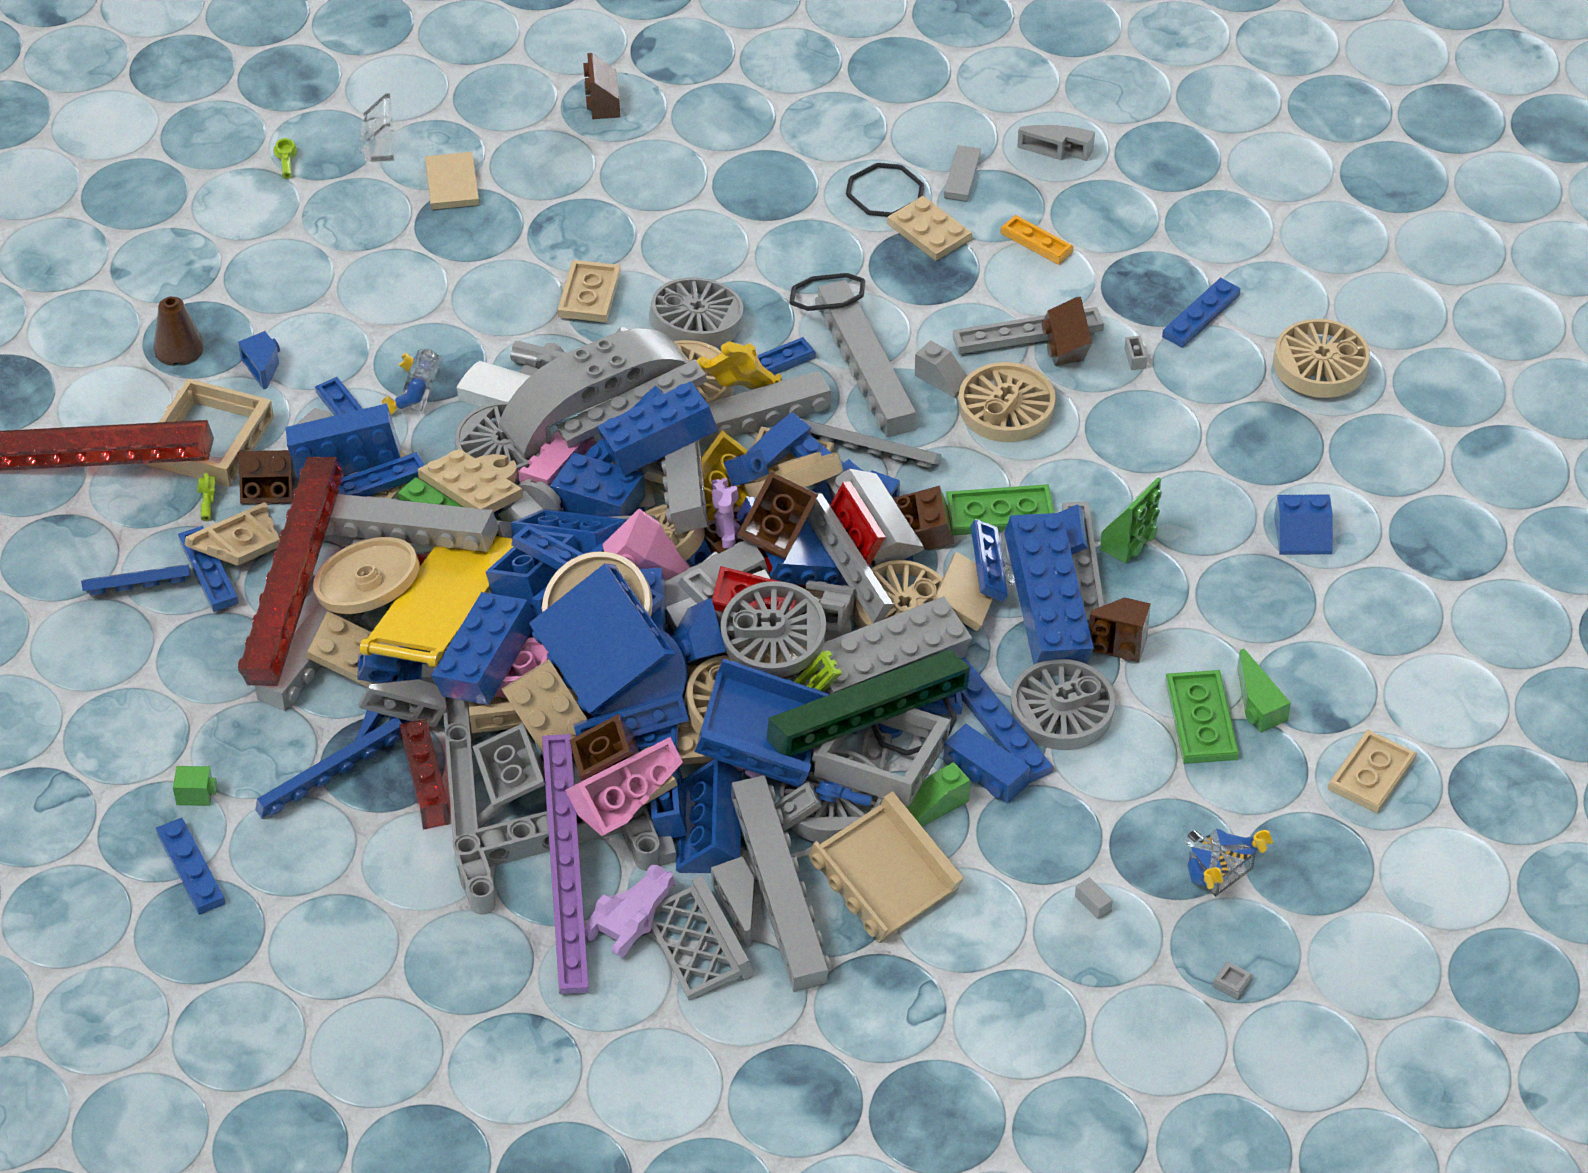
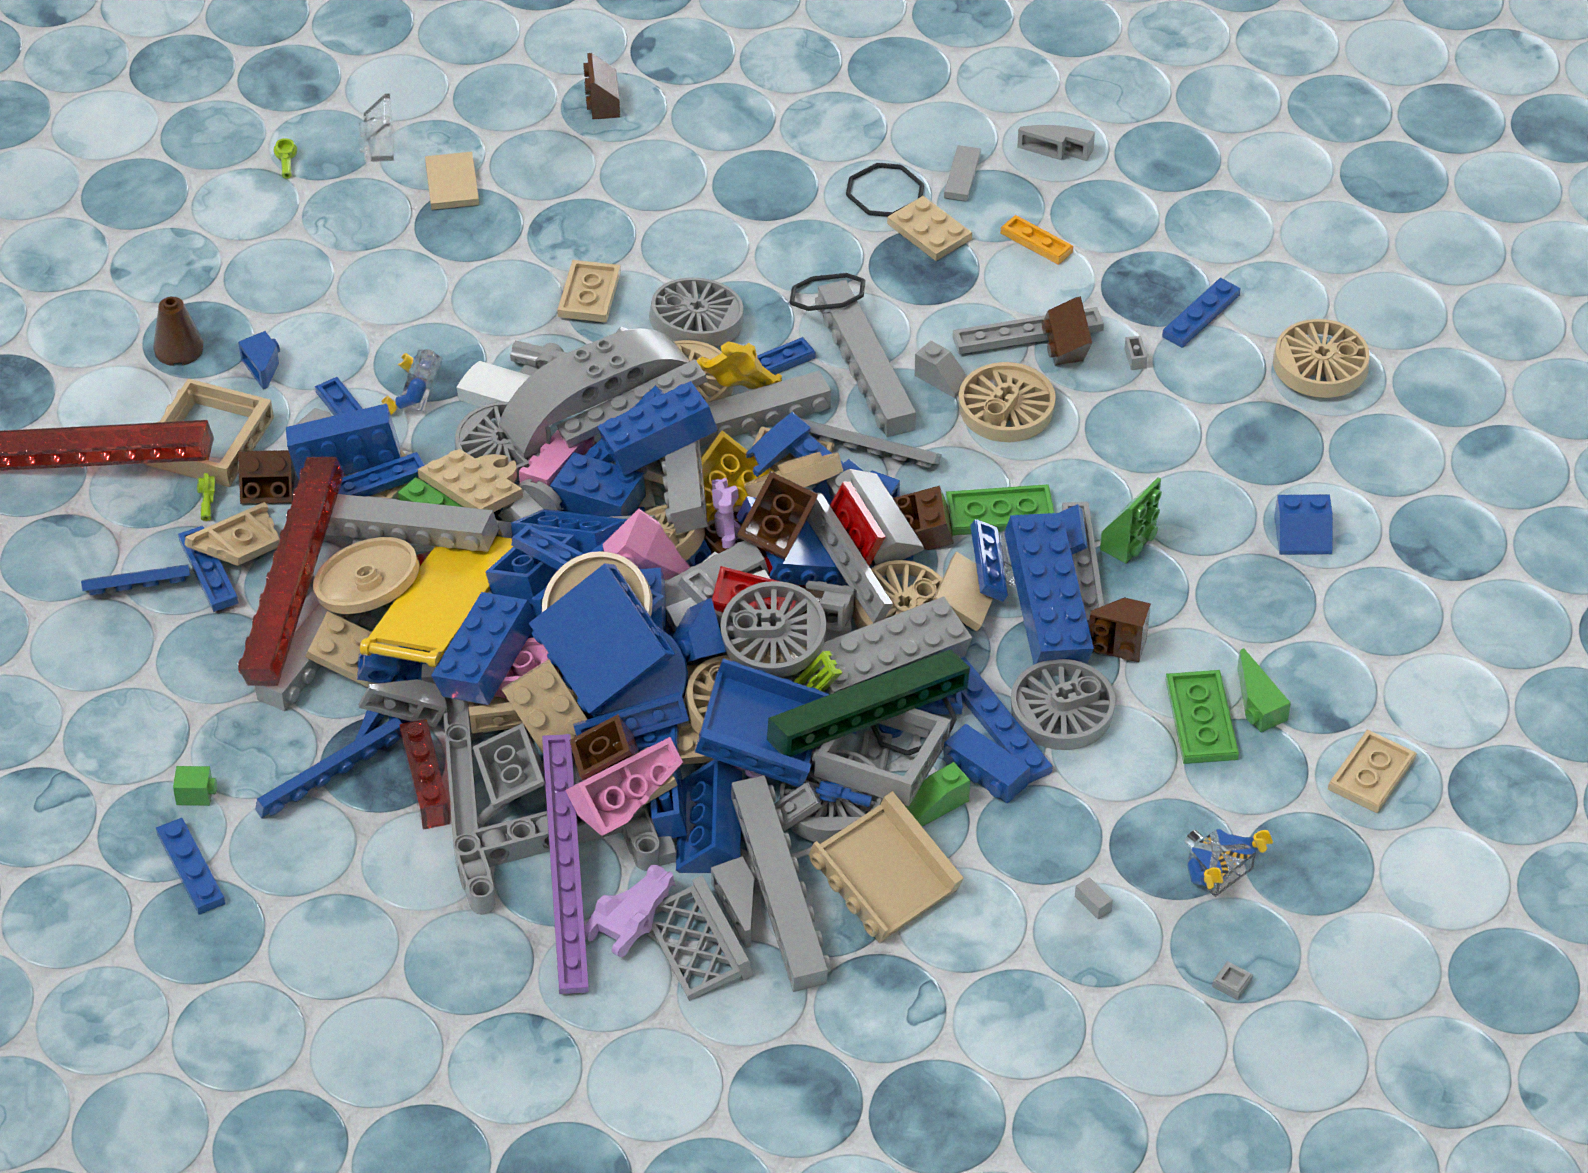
blue brick [723,449,769,486] -> none

